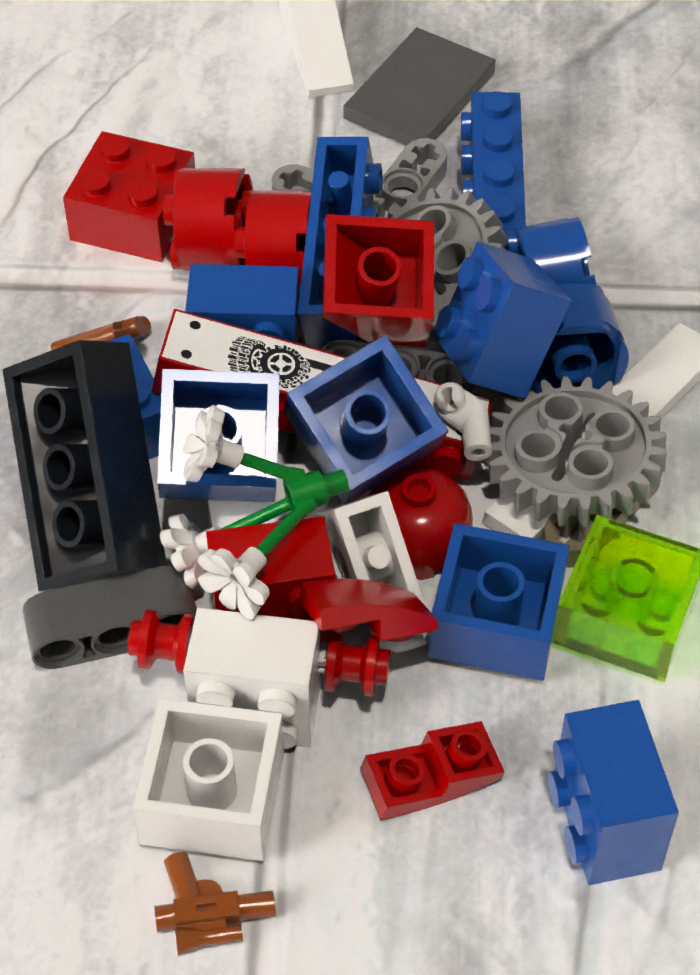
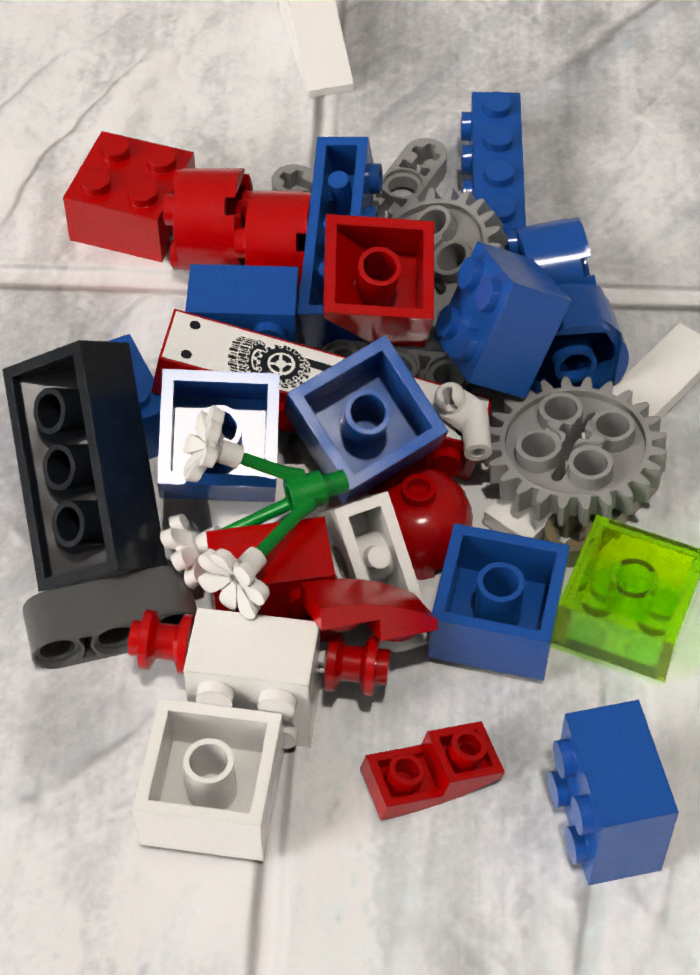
dark orange piece [51,316,151,350] -> none
dark orange piece [154,852,276,956] -> none
dark grey tile [343,27,496,145] -> none

